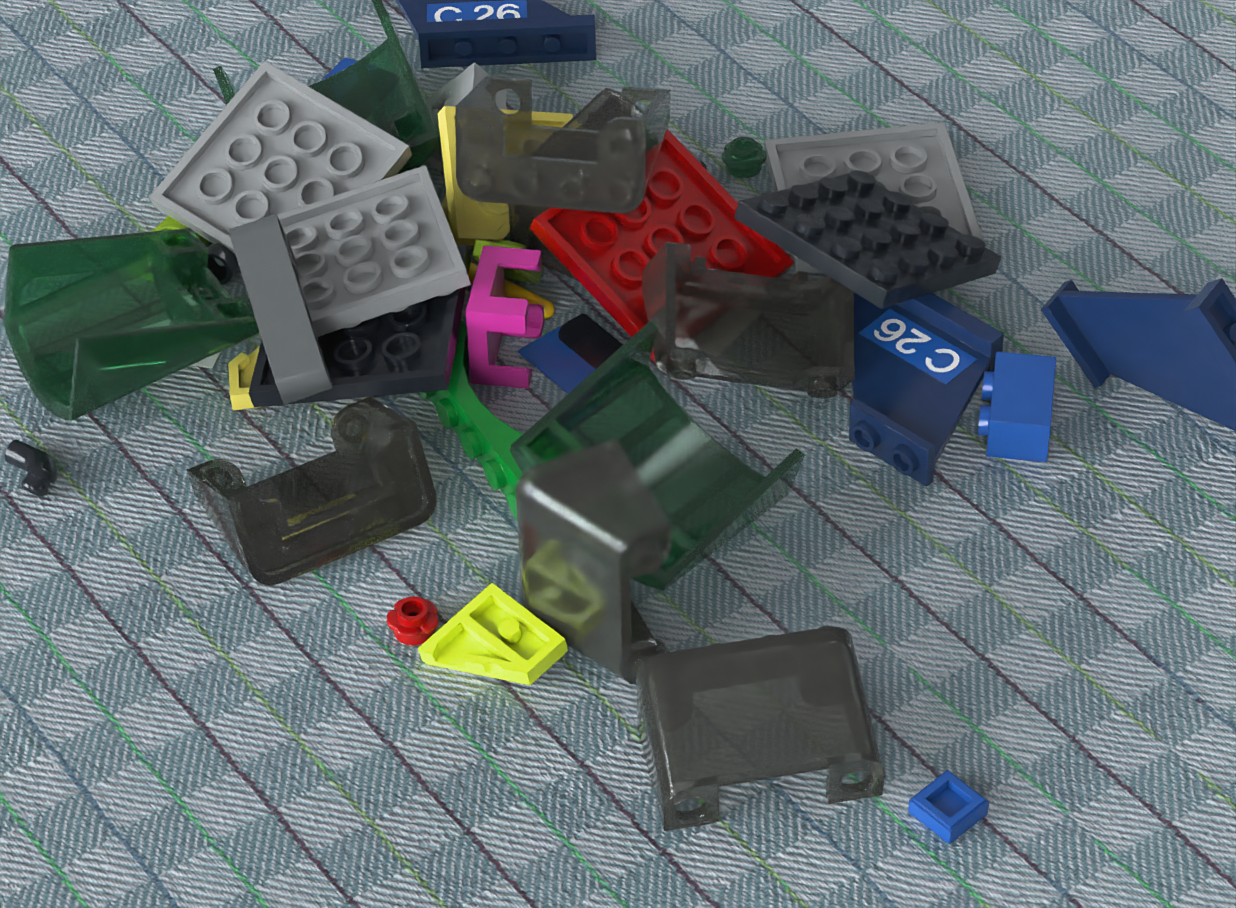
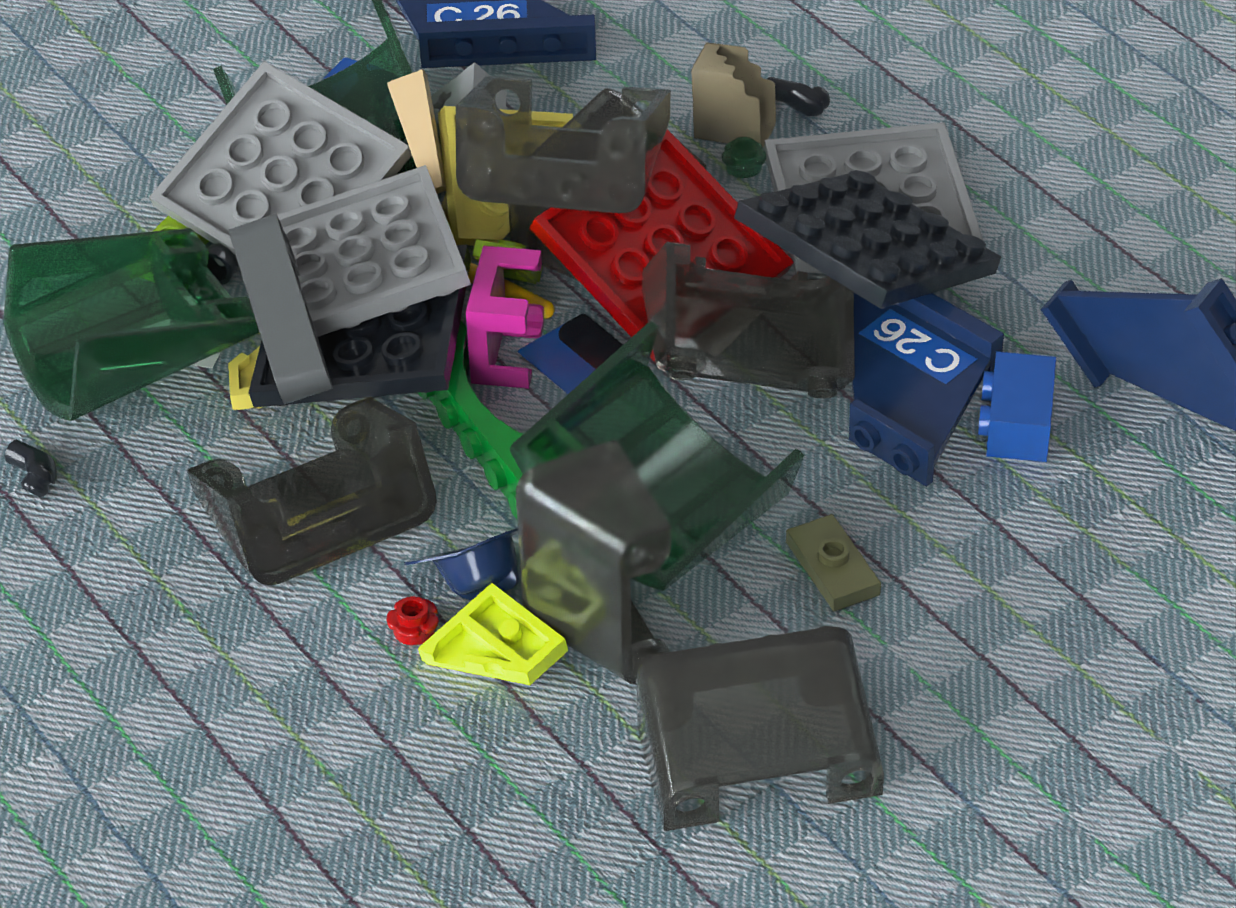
blue tile [908,770,989,844] -> none
none -> tan piece [387,69,446,194]
none -> dark blue piece [404,527,522,600]
none -> dark tan piece [691,42,776,149]
none -> black arm [767,77,830,117]
none -> olive plate [786,514,881,612]

